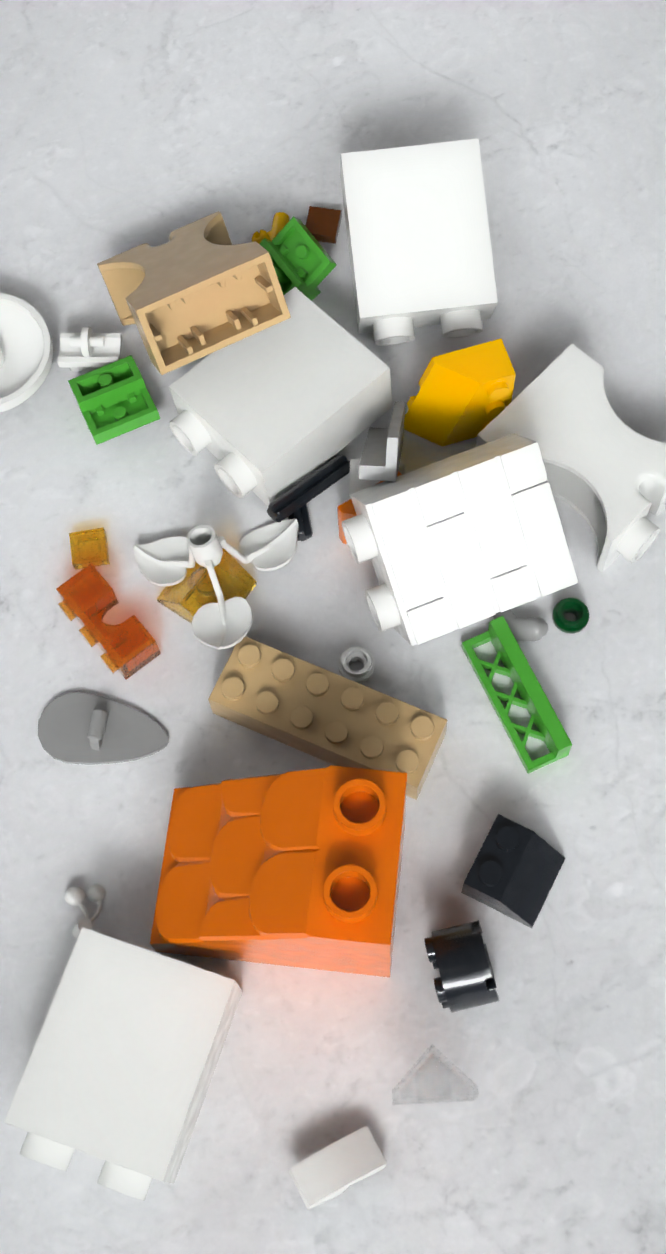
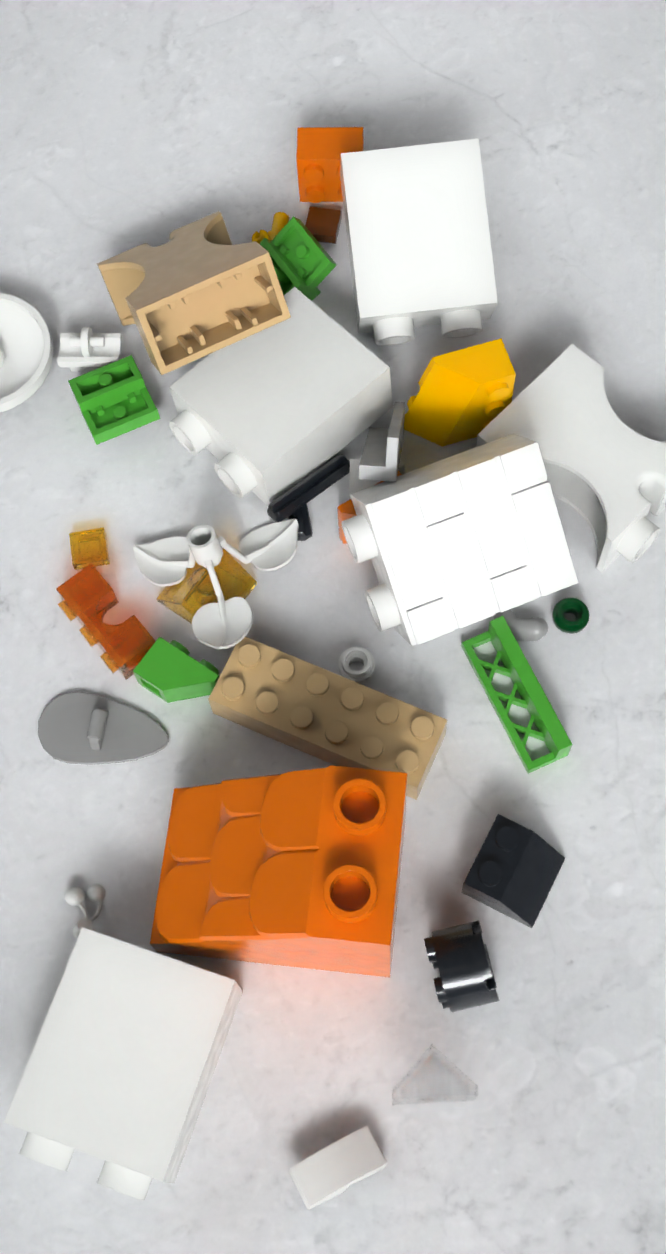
none -> bright green slope [133,637,219,703]
none -> orange brick [296,127,364,203]

